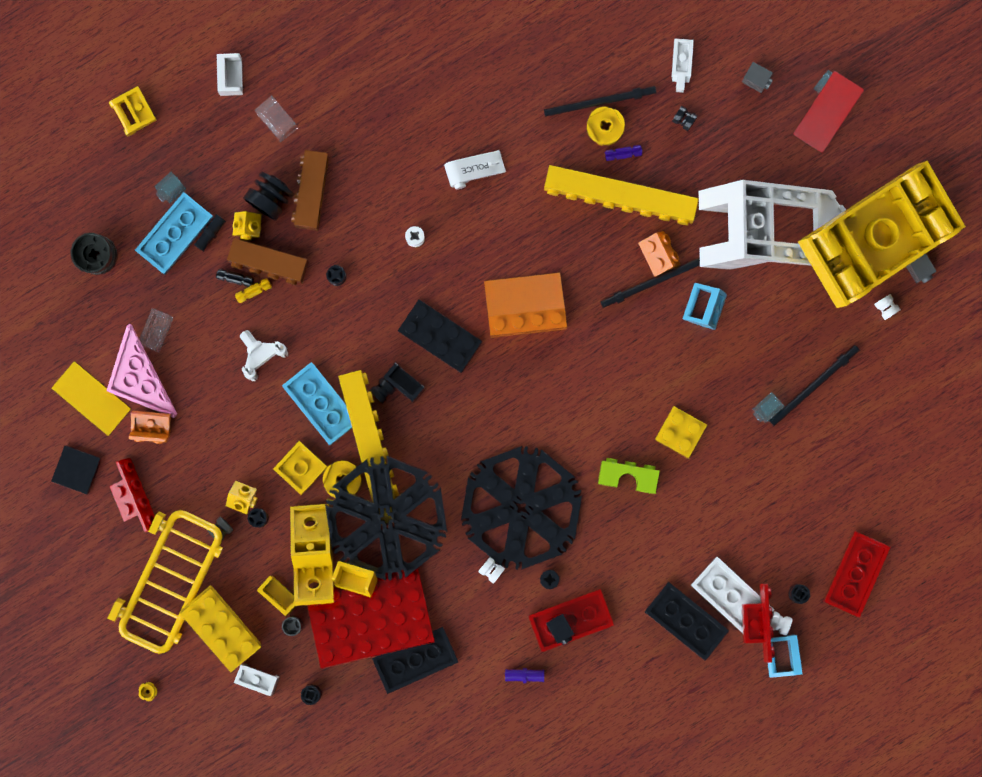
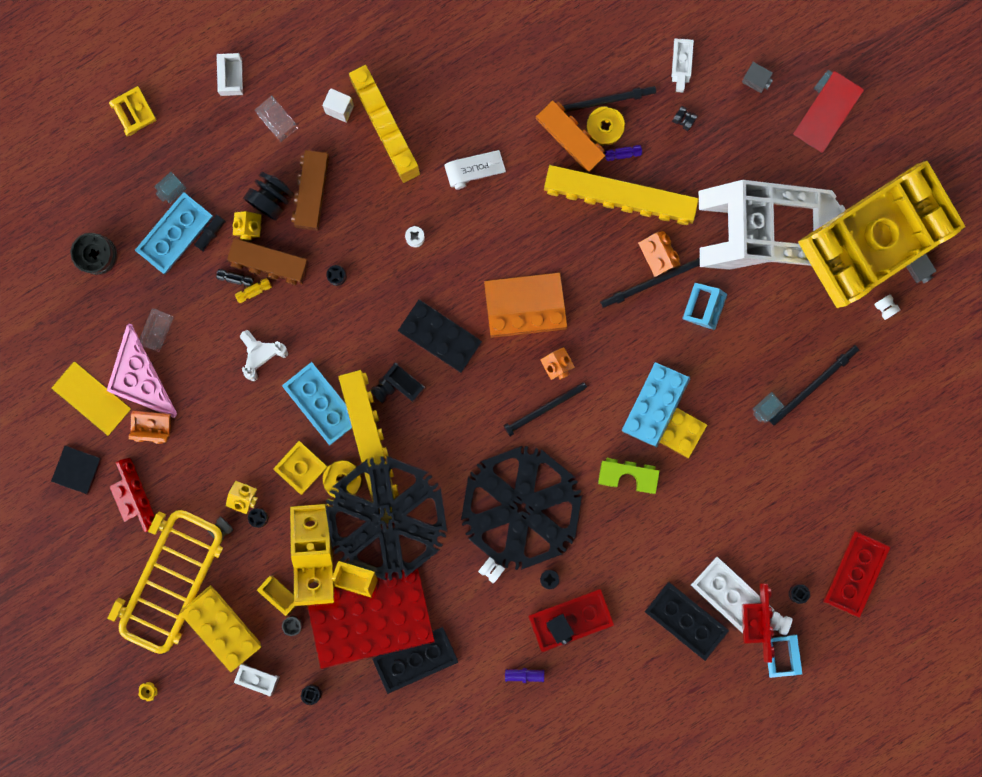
none -> white panel [322,89,354,123]
none -> yellow fence [349,65,420,183]
none -> black bar [503,383,587,437]
none -> orange brick [535,100,605,173]
none -> orange brick [540,347,575,380]
none -> medium azure plate [622,362,690,447]

